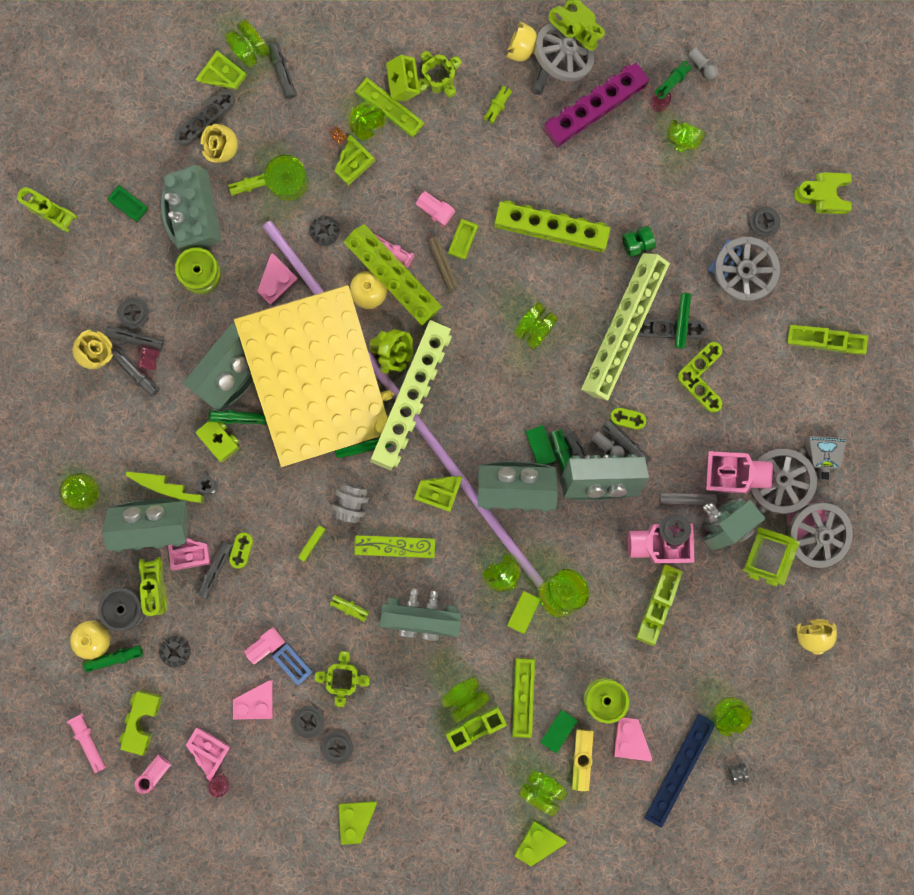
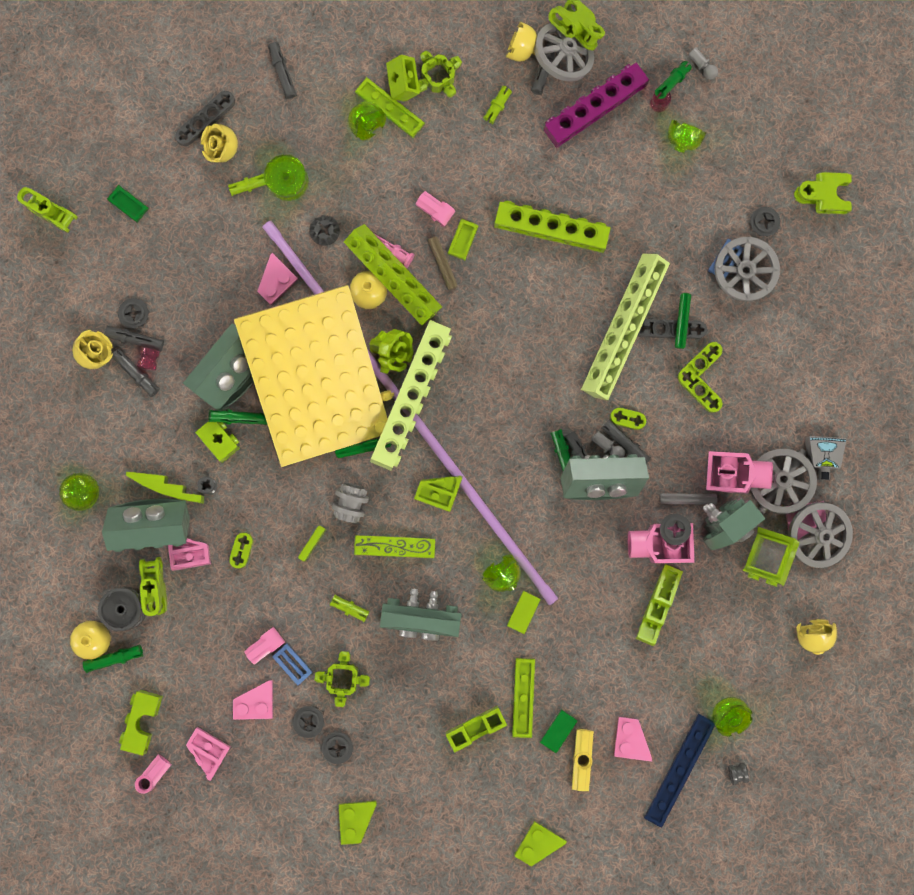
bright pink pin [66,713,106,774] -> none
dark grey gear [159,636,191,667] -> none
sand green piece [161,165,222,251] -> none
lime wheel [175,248,221,294] -> none
lime wing [196,51,247,90] -> none
dark grey pin [196,541,233,599] -> none
clear pink wheel [208,775,230,798] -> none
clear neon green wheel [223,19,271,69] -> none
clear orange bush [329,126,347,145] -> none
lime wing [334,135,375,186] -> none
clear neon green wheel [440,675,491,723] -> none
sand green piece [478,461,558,512] -> none
clear neon green wheel [513,301,560,351] -> none
clear neon green wheel [518,769,569,817] -> none
green tile [525,425,557,465] -> none
clear neon green wheel [538,569,589,618] -> none
lime wheel [583,678,630,724] -> none
green wheel [622,226,656,258] -> none
lime slope [788,325,869,355] -> none

